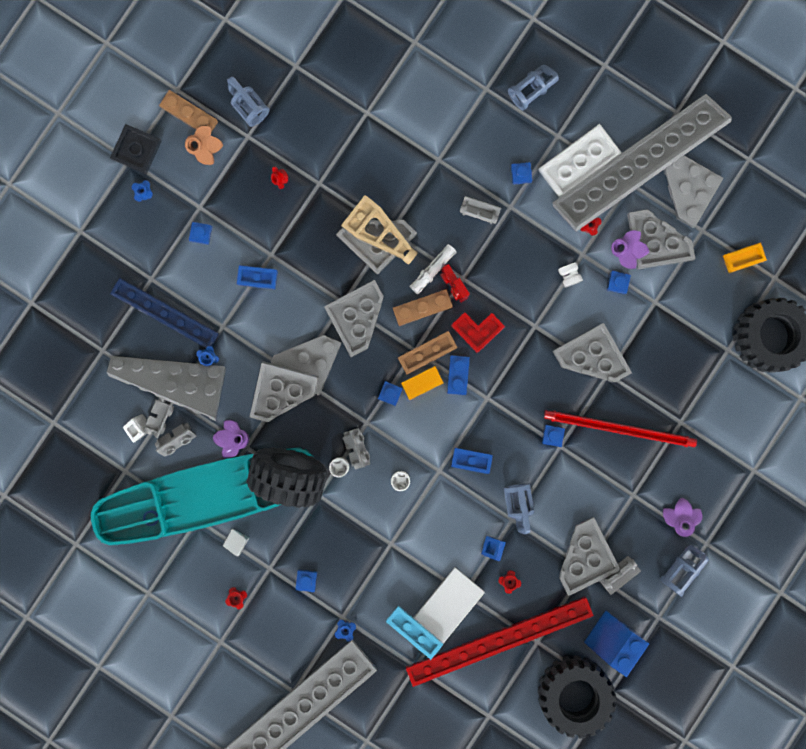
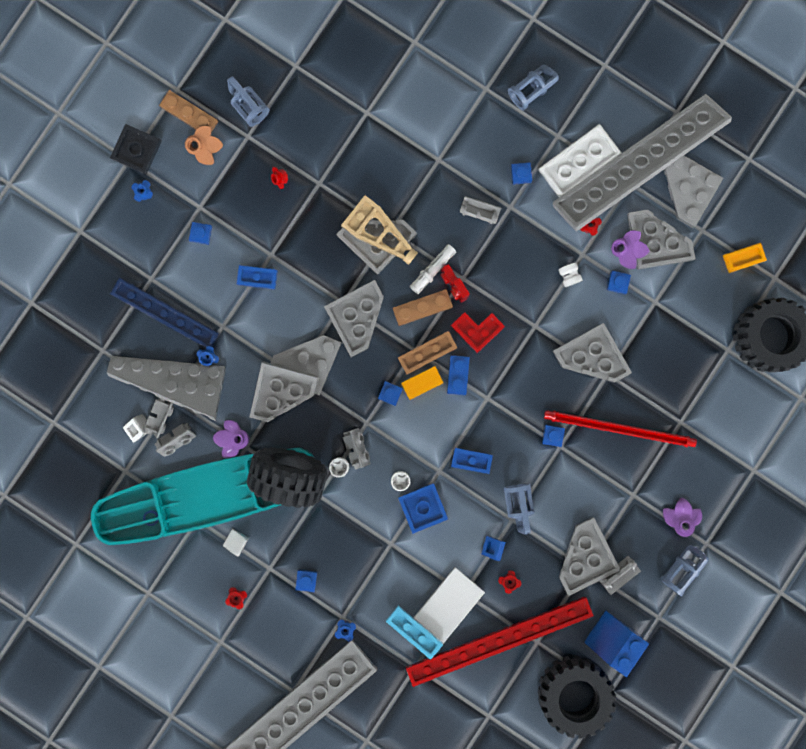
none -> blue plate [398,483,448,534]

